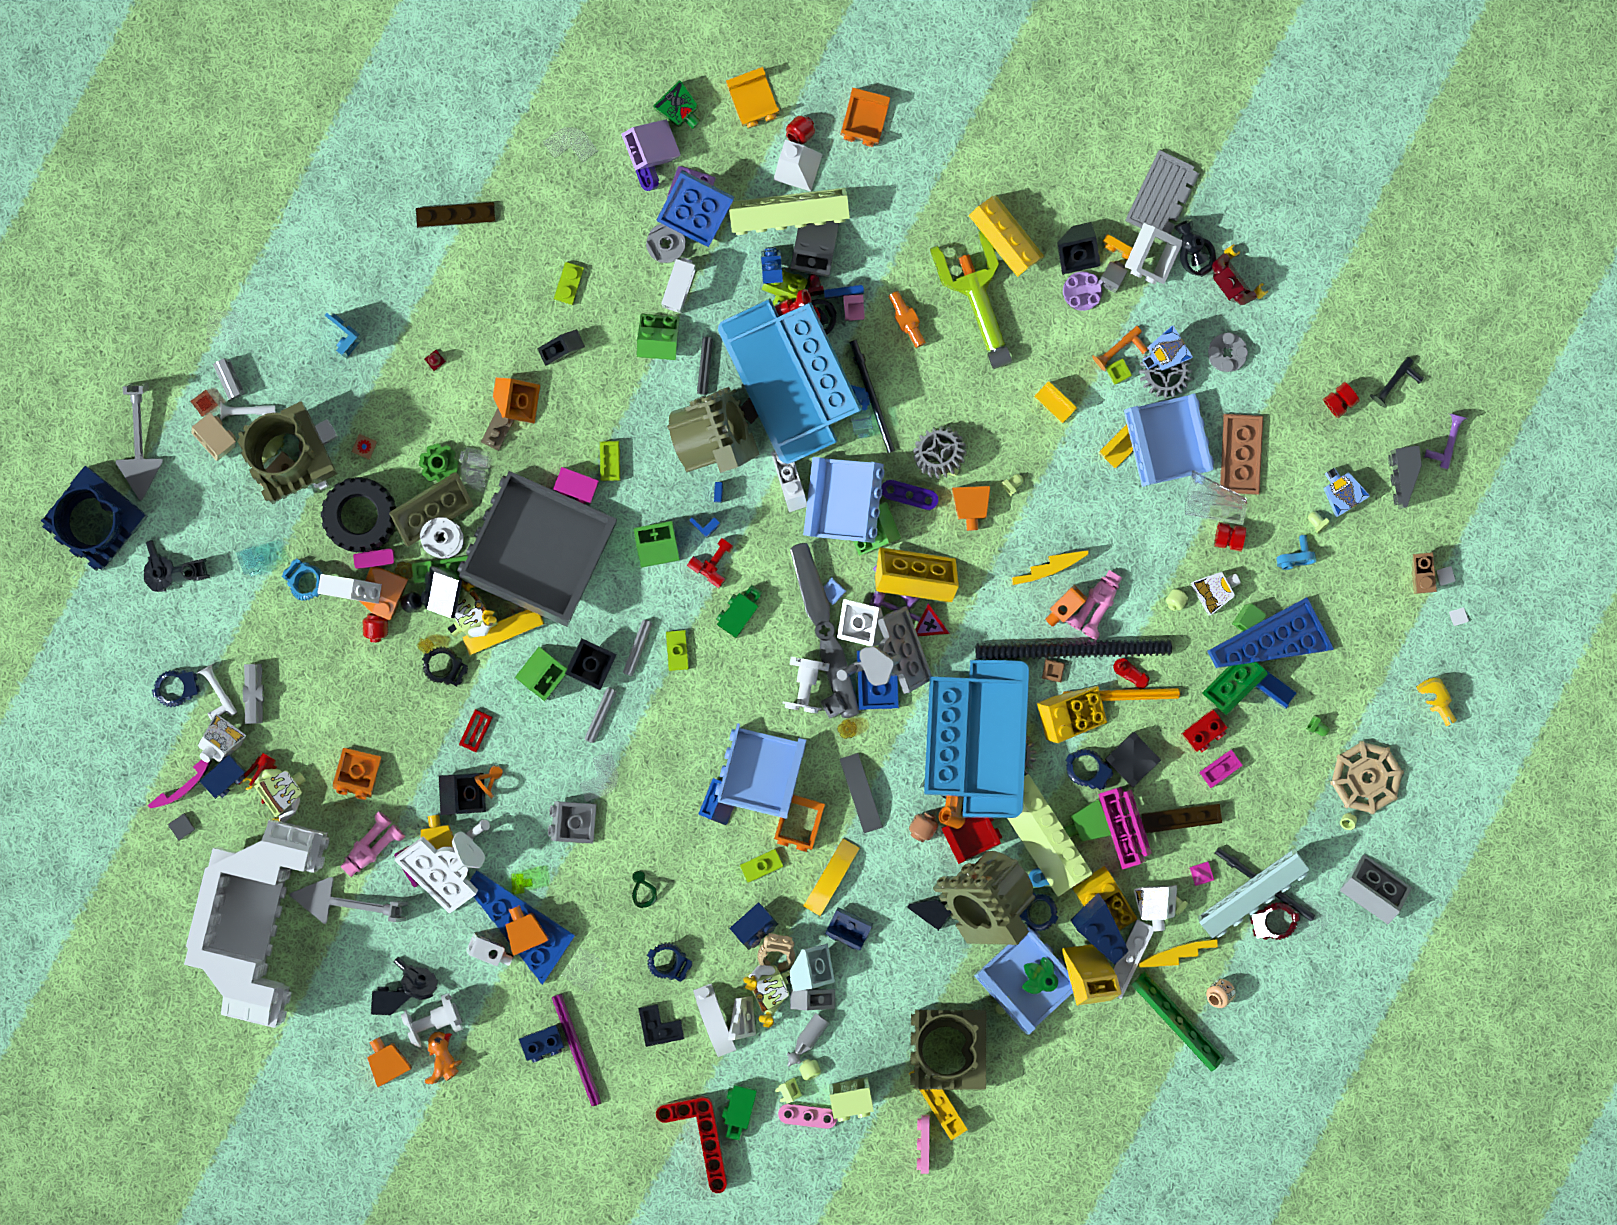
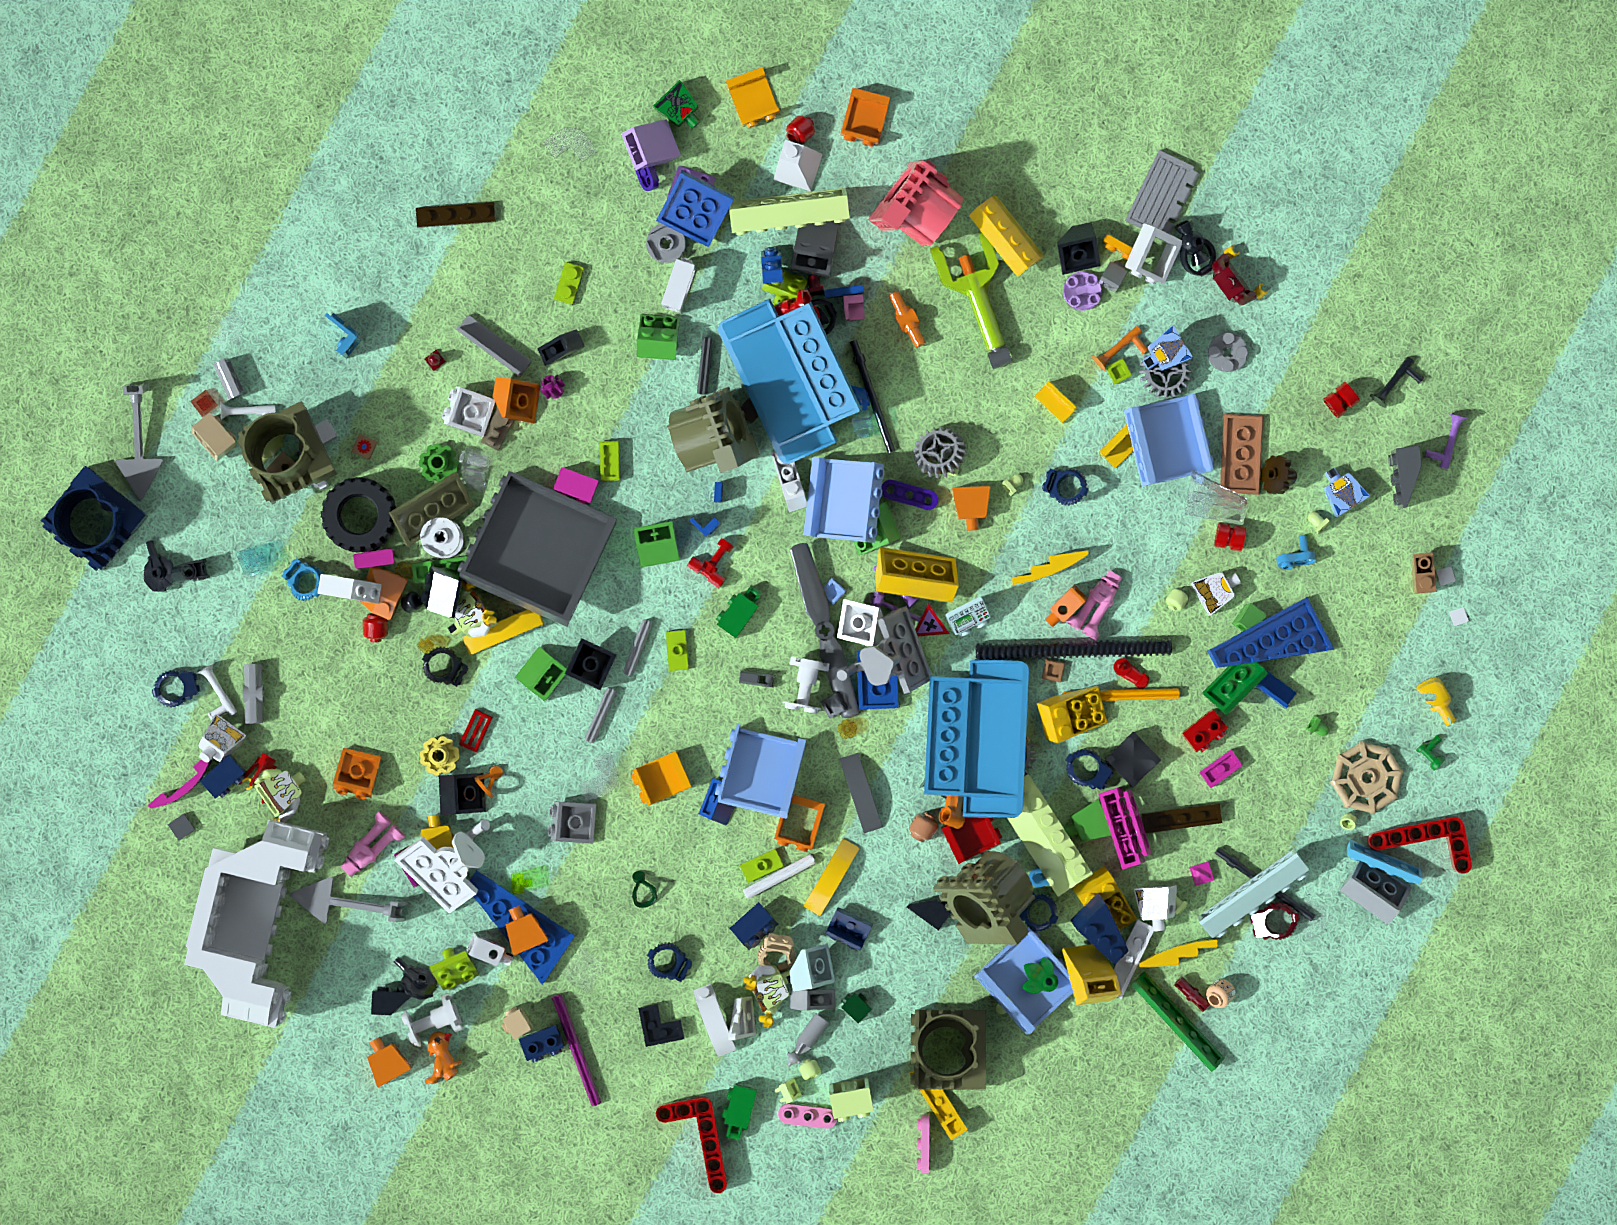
none -> light yellow plant [419,736,460,776]
none -> lime plate [429,948,479,991]
none -> white plate [442,386,495,437]
none -> light grey panel [456,315,532,377]
none -> tan brick [501,1006,534,1040]
none -> magenta gear [540,375,566,399]
none -> light orange panel [631,751,692,806]
none -> dark grey bar [739,670,776,688]
none -> white axle [743,854,815,899]
none -> dark green brick [841,992,872,1024]
none -> coral hose [867,160,964,247]
none -> slope [945,596,991,637]
none -> dark blue piece [1042,468,1089,506]
none -> dark red pin [1174,976,1210,1012]
none -> dark brown plant [1261,455,1297,495]
none -> medium azure plate [1347,840,1423,885]
none -> red beam [1367,817,1472,874]
none -> green piece [1416,735,1445,771]

